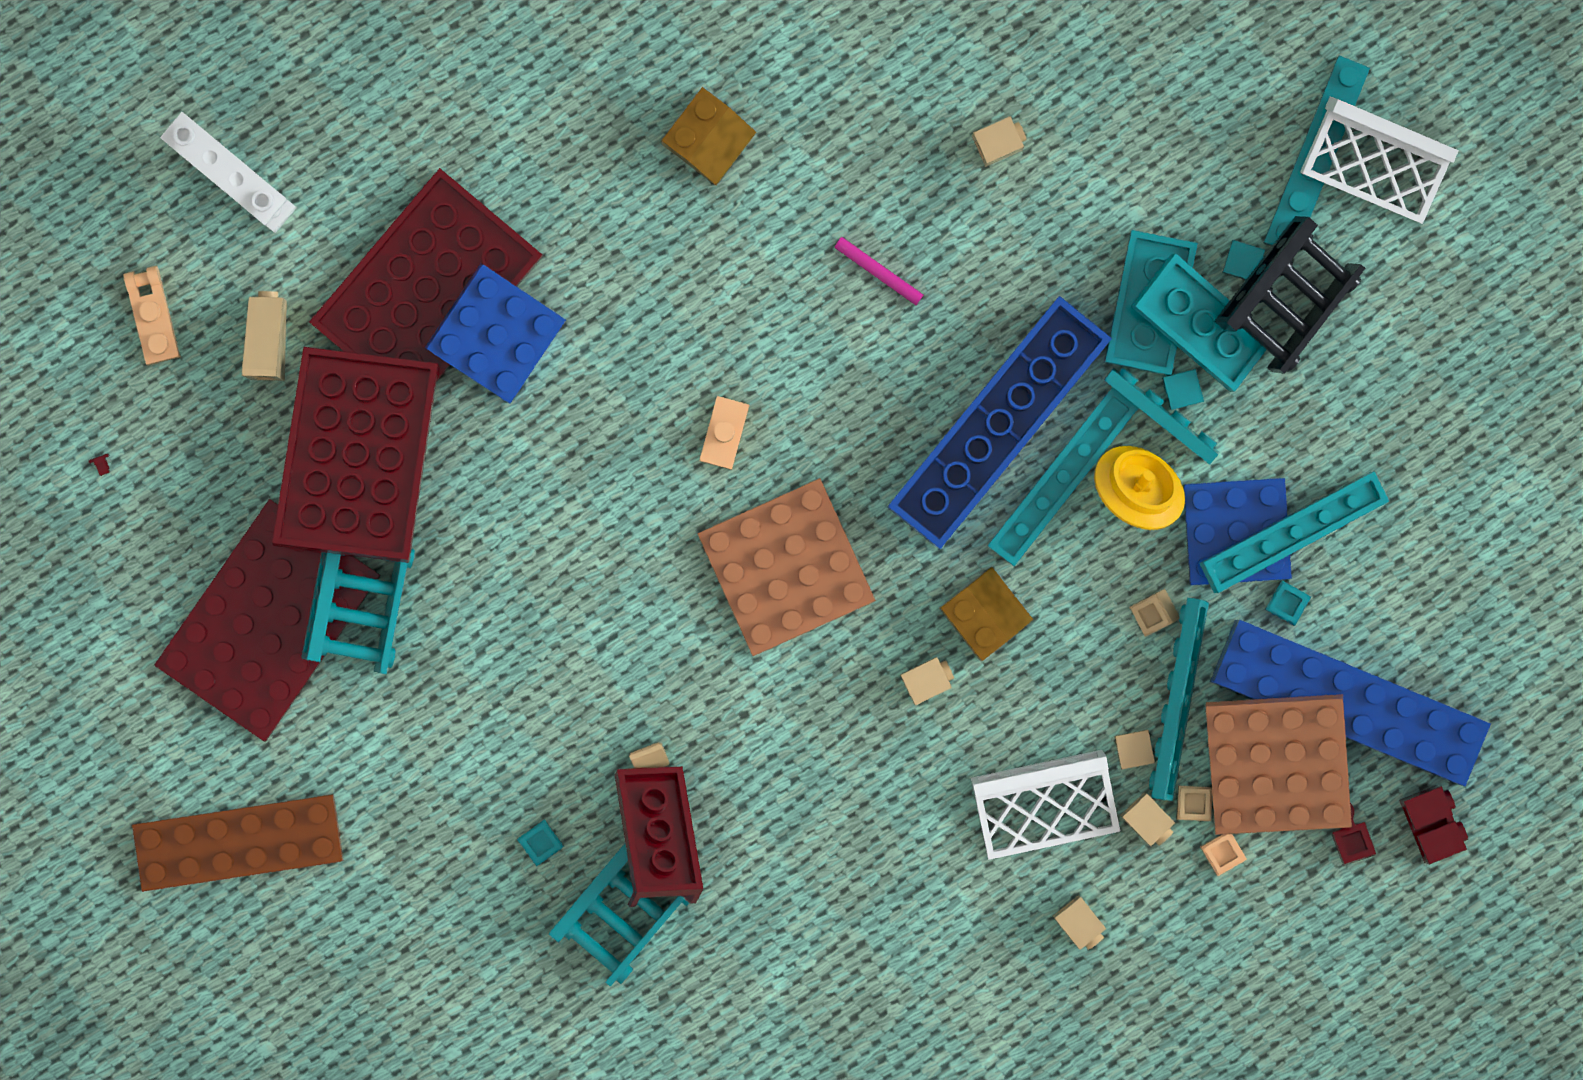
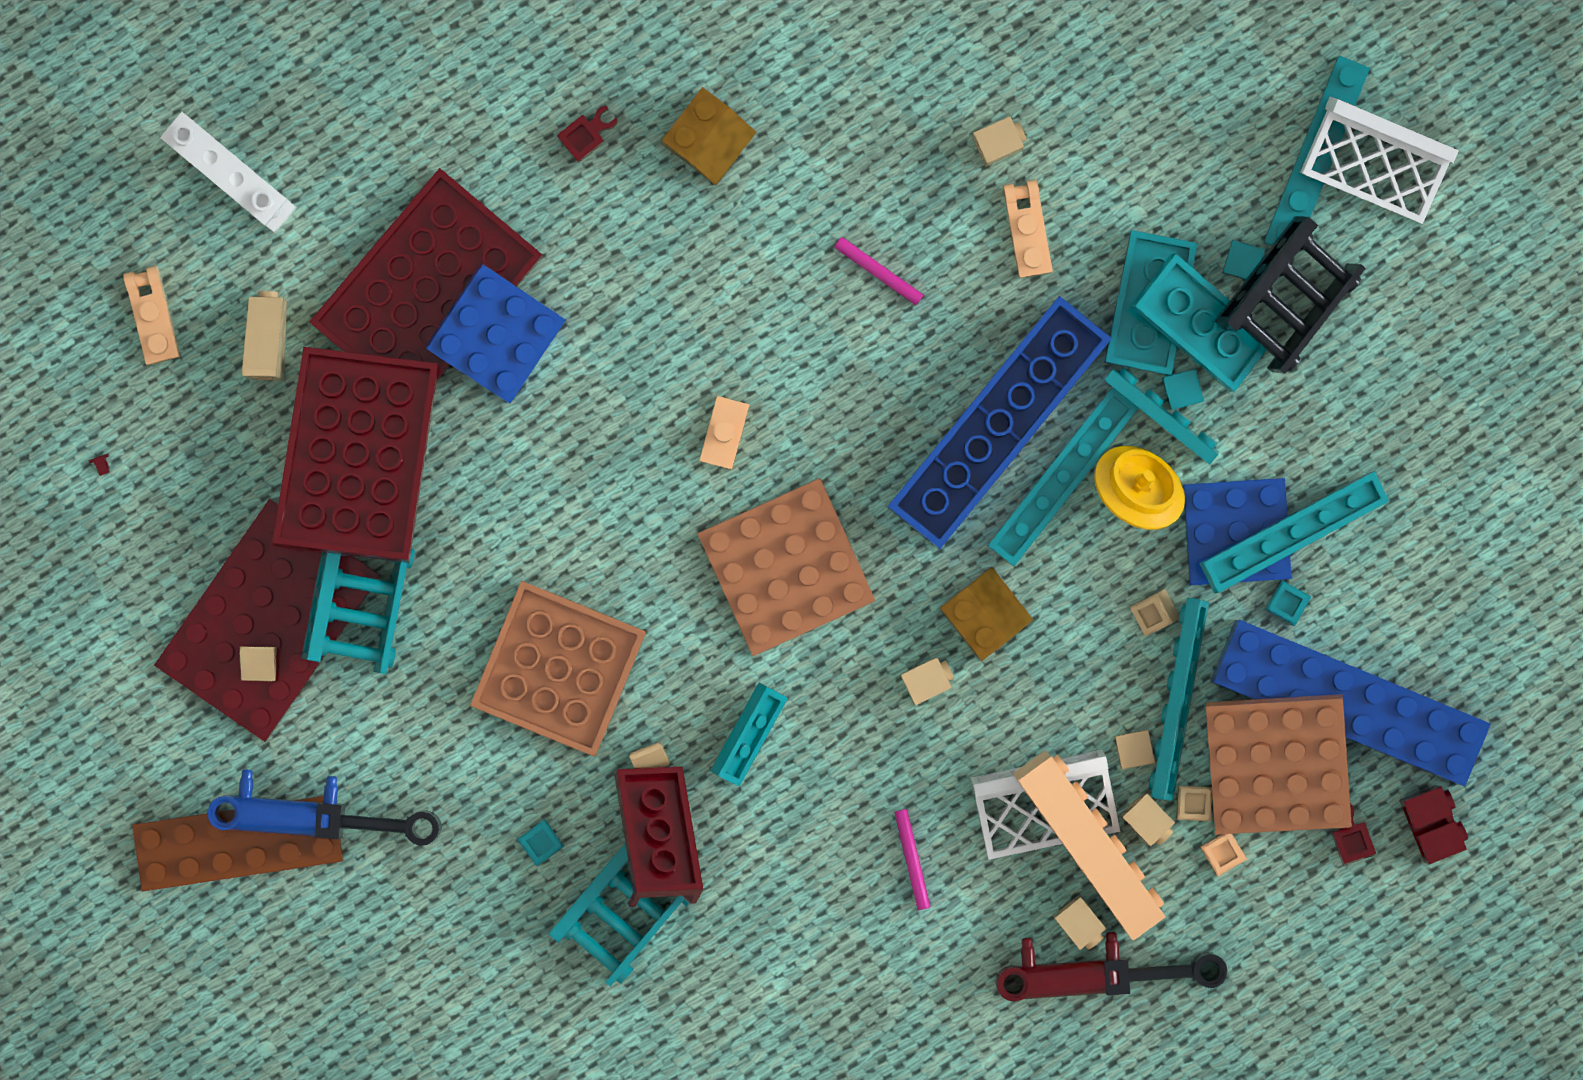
none -> blue piece [207,769,442,846]
none -> tan slope [240,646,277,681]
none -> nougat plate [470,581,647,757]
none -> dark red plate [557,106,618,163]
none -> teal plate [710,682,788,787]
none -> dark pink bar [894,809,931,910]
none -> dark red piece [995,932,1227,1002]
none -> light nougat plate [1003,180,1053,279]
none -> light nougat brick [1013,750,1166,941]

